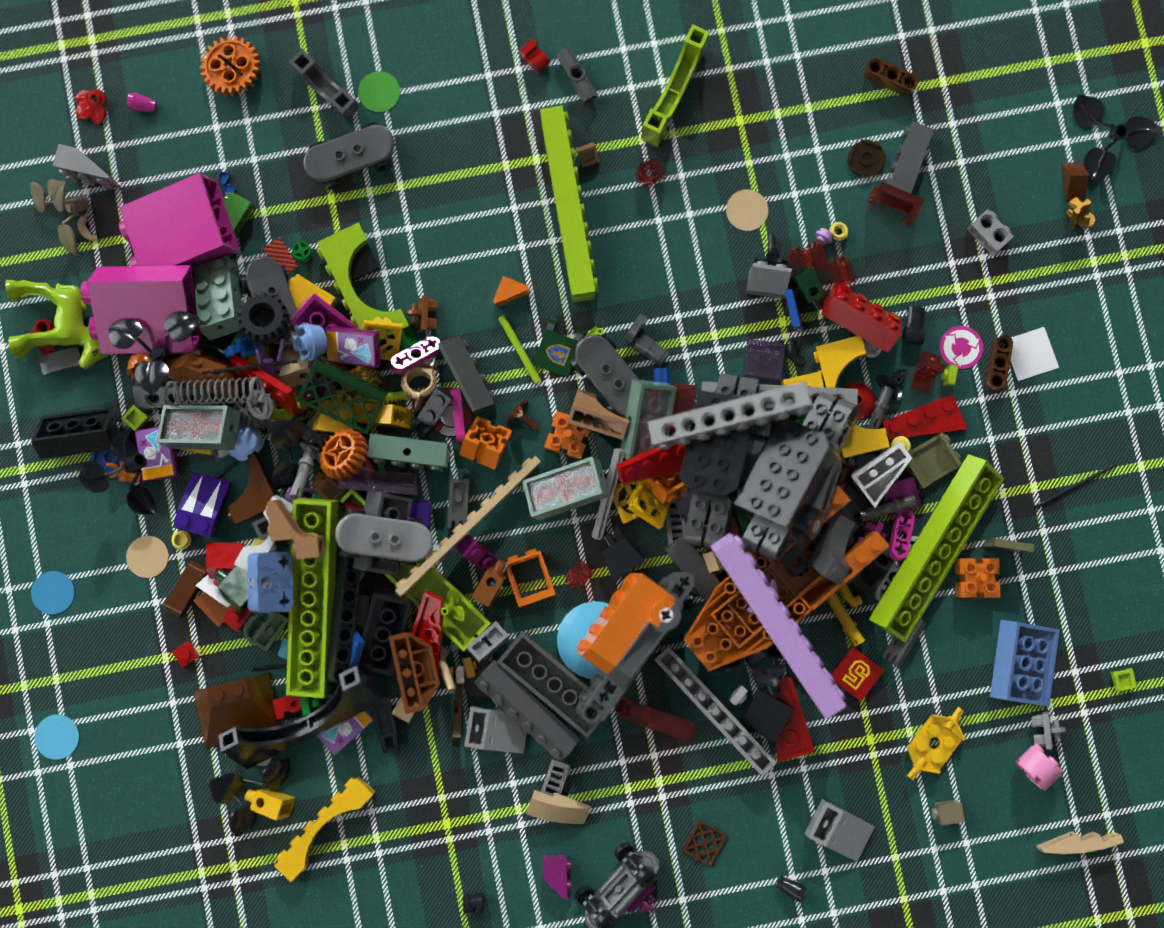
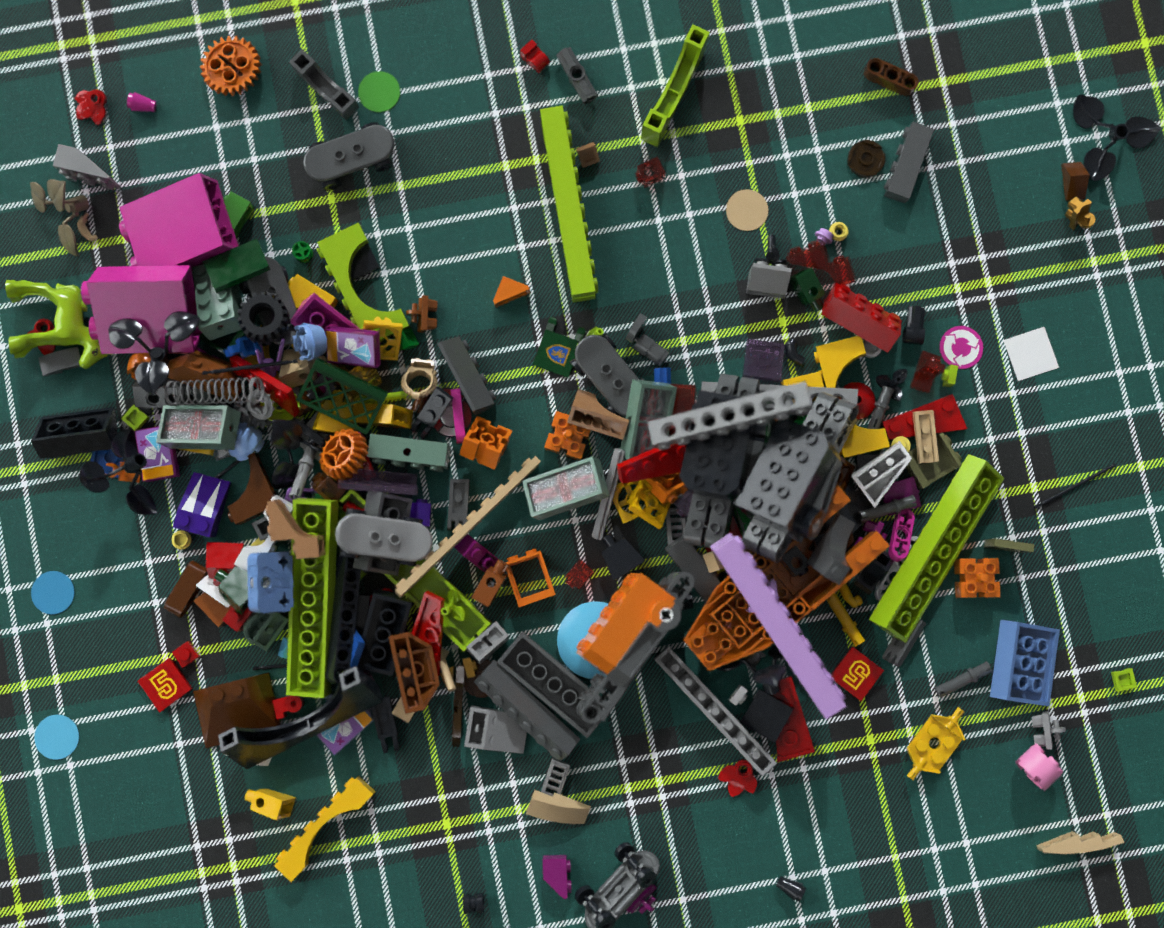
tan sticker [126,536,168,578] -> none
black plant [207,757,290,837] -> none
blue piece [219,171,237,195] -> none
clear red sticker [263,237,299,273] -> none
green tile [299,696,323,716] -> none
beam [391,337,440,374] -> none
lime bar [498,315,542,384] -> none
reddish brown plant [507,400,539,431] -> none
clear red slope [616,696,696,742] -> none
reddish brown window [682,819,728,867] -> none
blue tile [785,289,805,332] -> none
light grey slope [804,799,875,861] -> none
clear red panel [867,182,925,226] -> none
dark tan brick [932,800,965,825] -> none
light grey brick [966,209,1014,256] -> none
reddish brown beam [984,335,1013,392] -> none
none -> red tile [138,658,193,713]
none -> dark green tile [203,239,271,293]
none -> red plate [718,759,757,797]
none -> tan hinge [912,410,939,464]
none -> dark grey pin [934,661,993,698]

